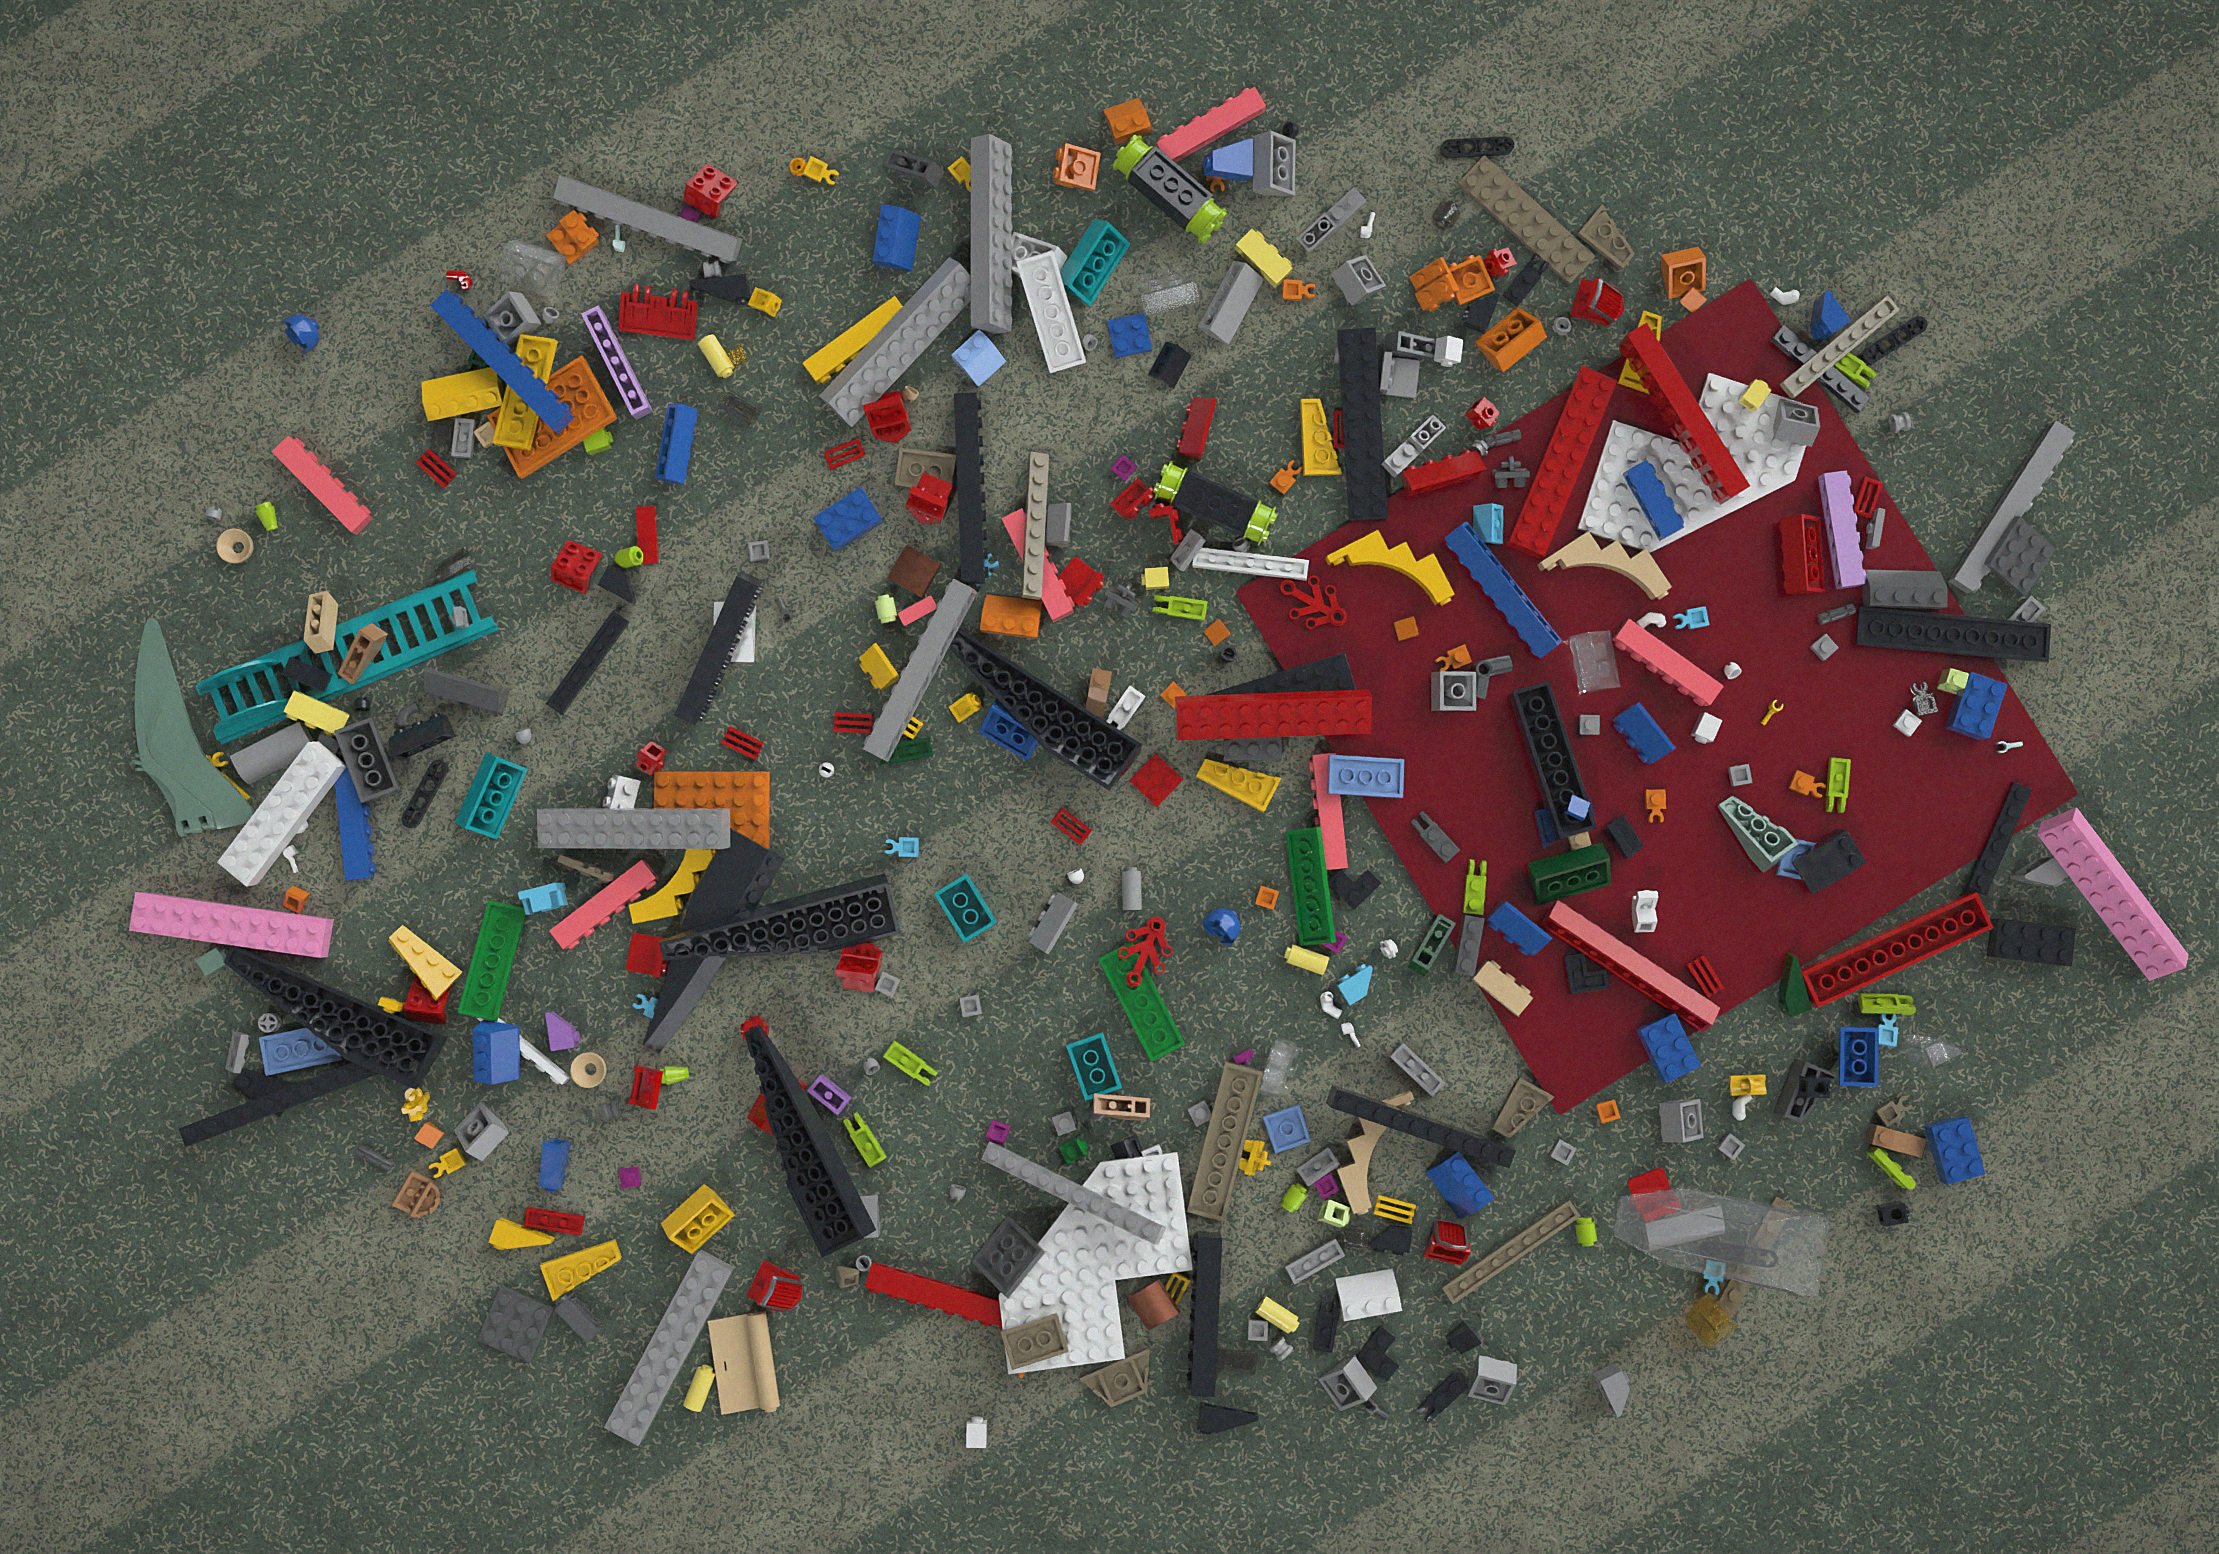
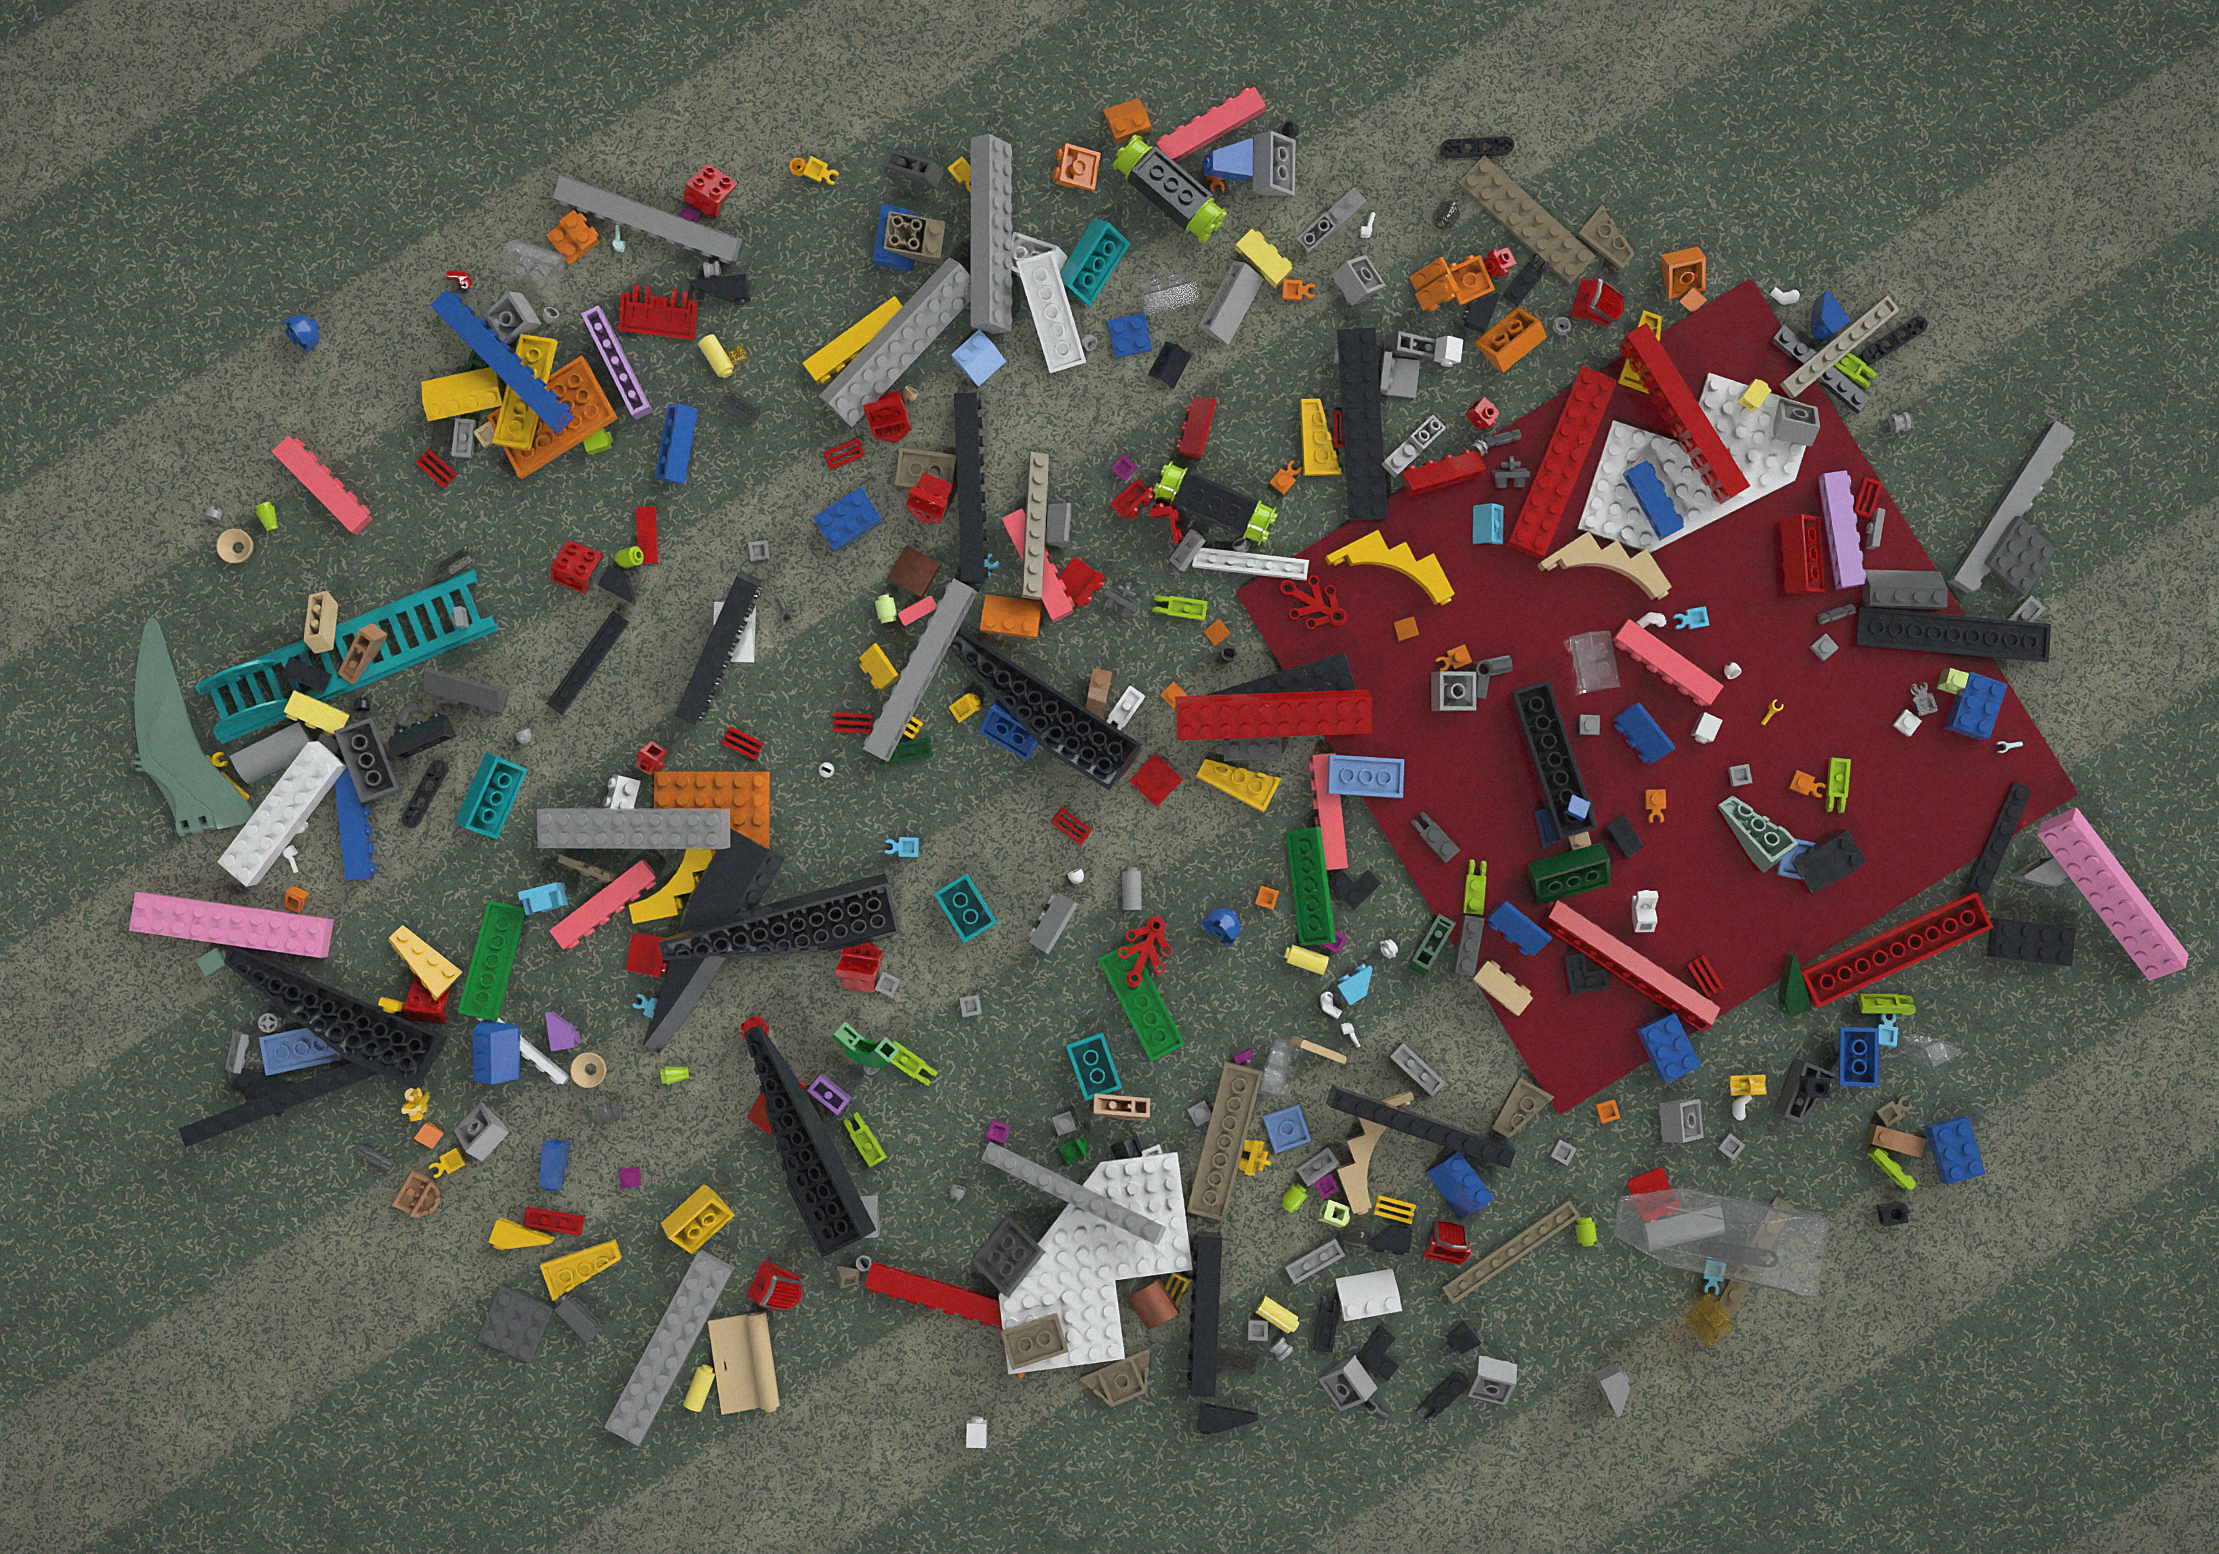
red plate [627,1065,663,1110] -> none
yellow bracket [748,287,782,317] -> none
light yellow brick [1141,567,1169,590] -> none
blue brick [1444,521,1562,659] -> none
none -> green arch [831,1021,900,1068]
none -> dark tan slope [883,211,945,264]
none -> tan tile [1290,1036,1347,1064]

